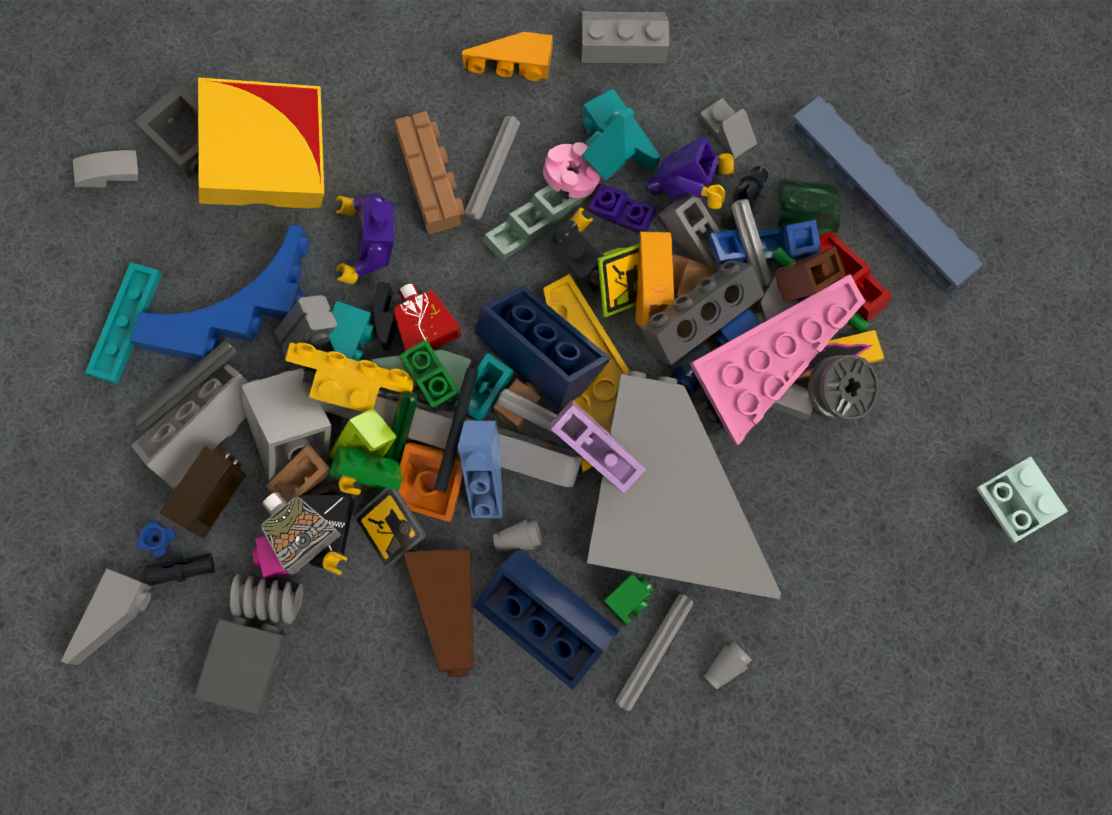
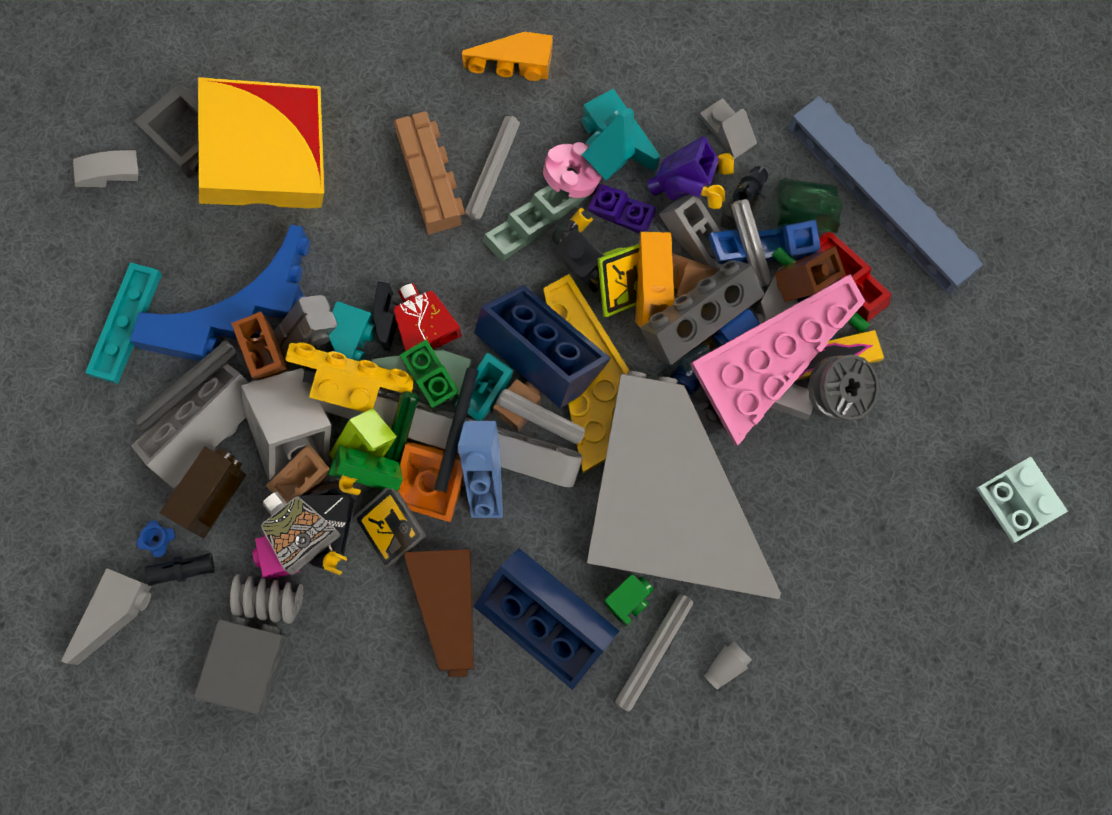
dark purple torso [336,193,394,285] -> none
light grey cone [493,519,542,553] -> none
lavender slope [550,400,646,493] -> none
light grey slope [582,11,669,63] -> none
none -> dark orange torso [231,312,289,380]

